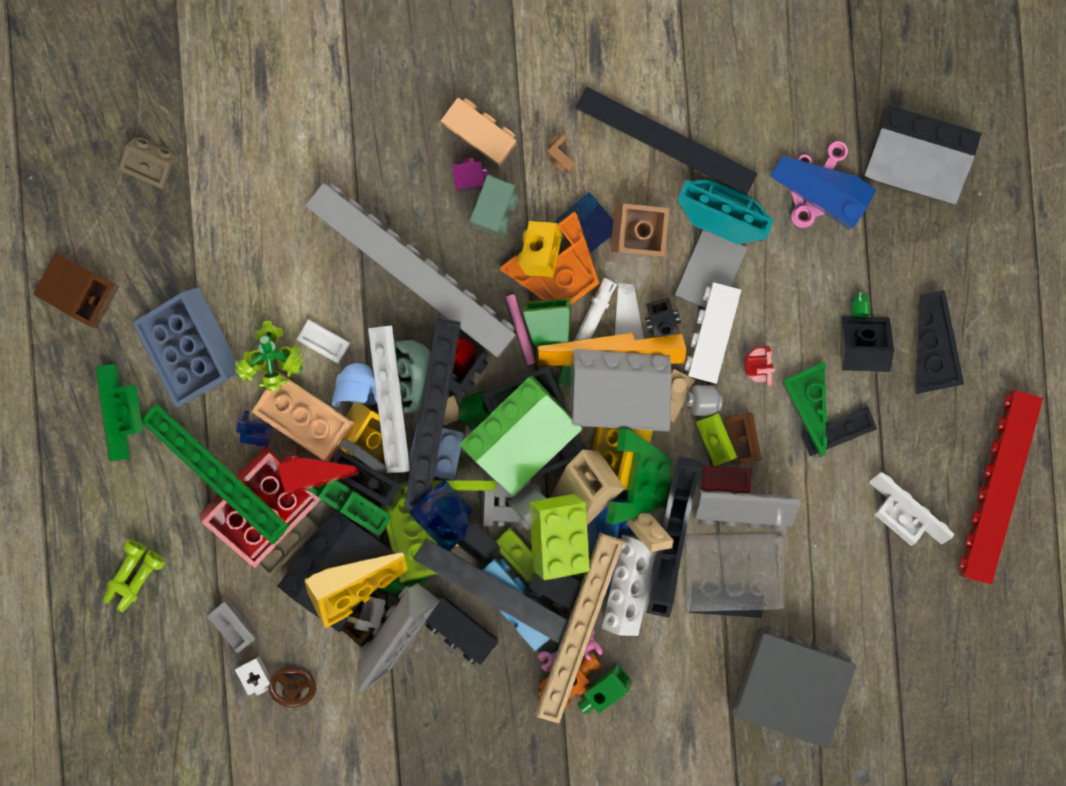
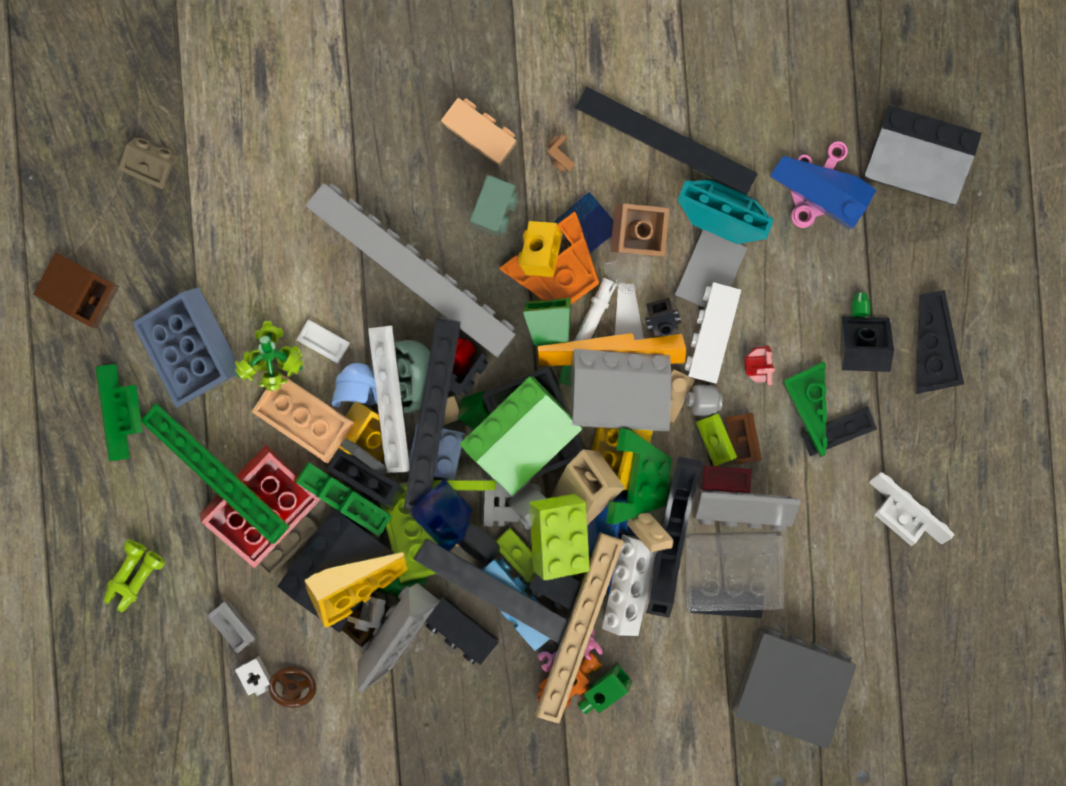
clear blue bracket [236,410,273,447] -> none
red slope [277,455,359,495] -> none
magenta brick [452,158,488,192] -> none
bright pink piece [506,294,536,366] -> none
red brick [958,390,1044,585] -> none

